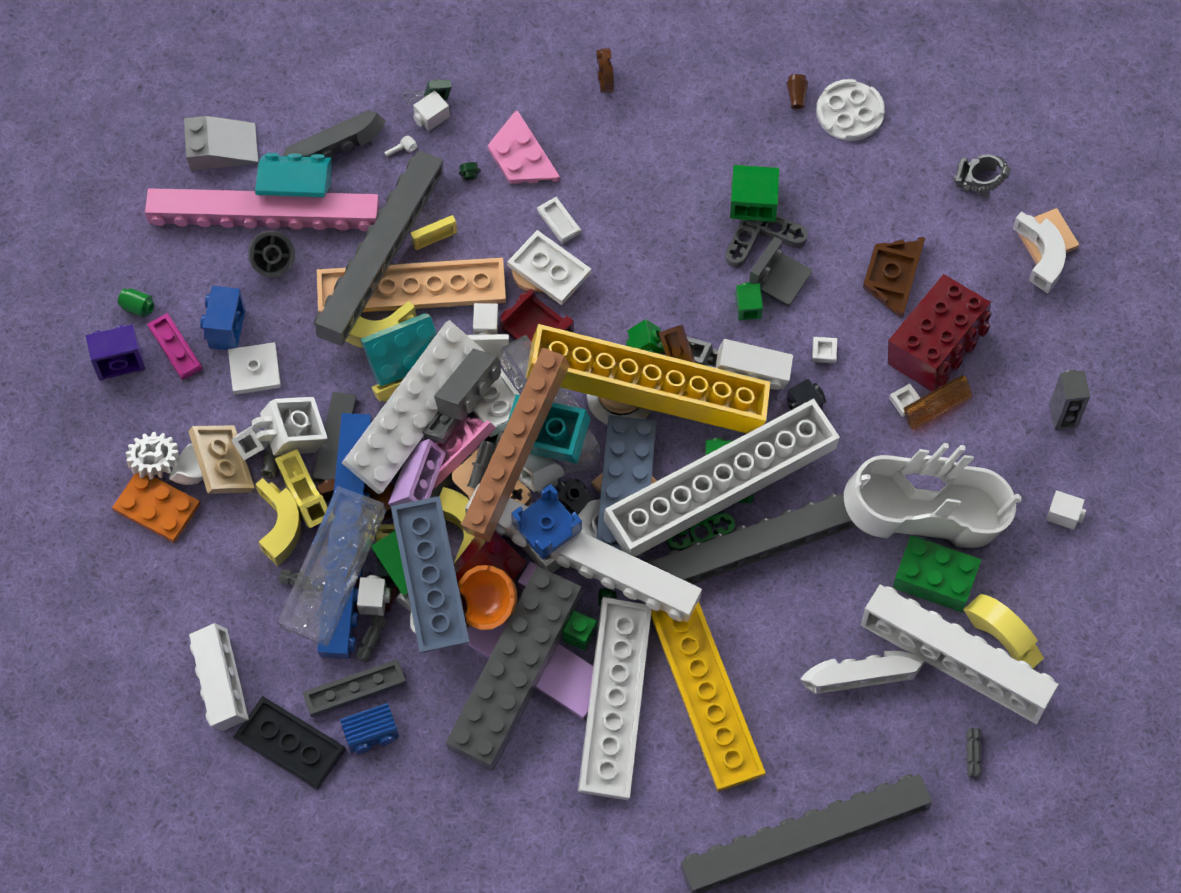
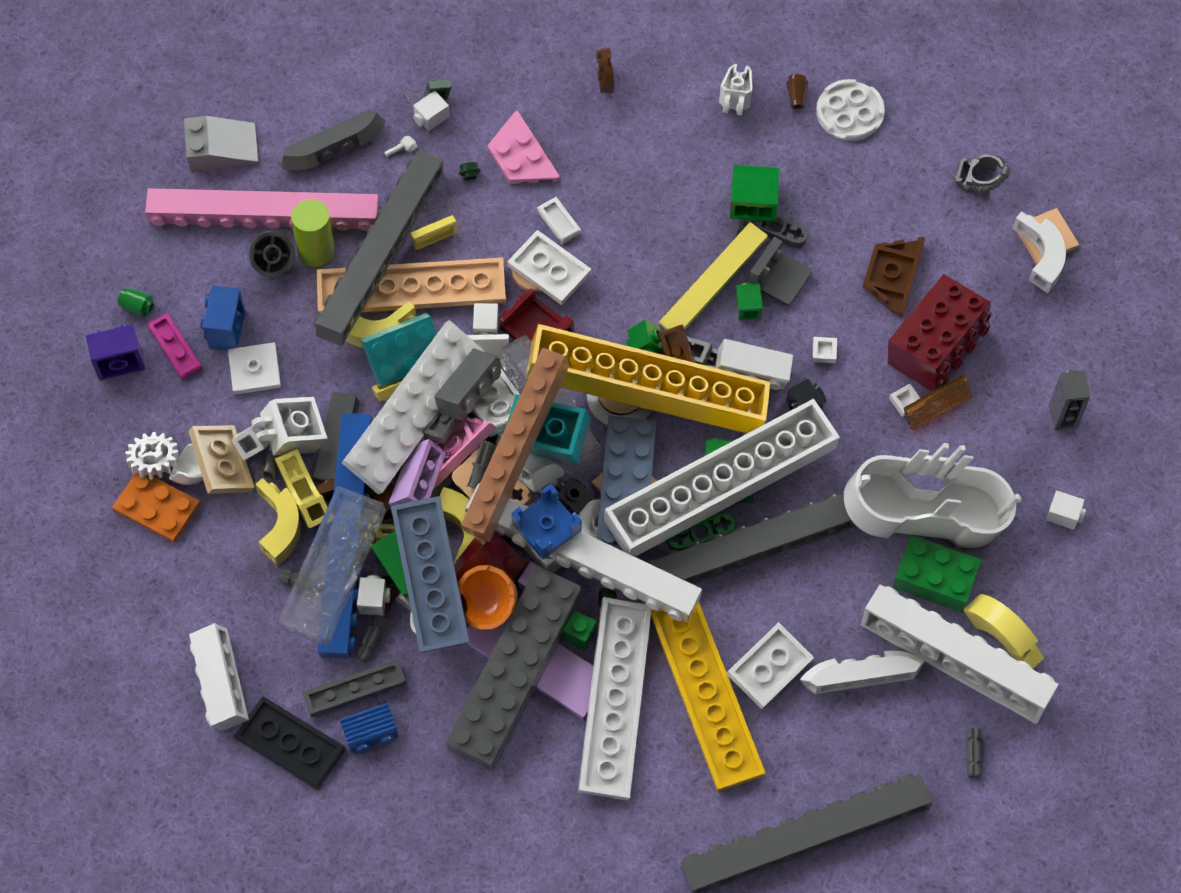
teal slope [255,153,332,197] -> none
none -> lime piece [291,199,335,267]
none -> light yellow tile [659,222,768,330]
none -> white hinge [719,64,752,115]
none -> white plate [726,622,814,709]

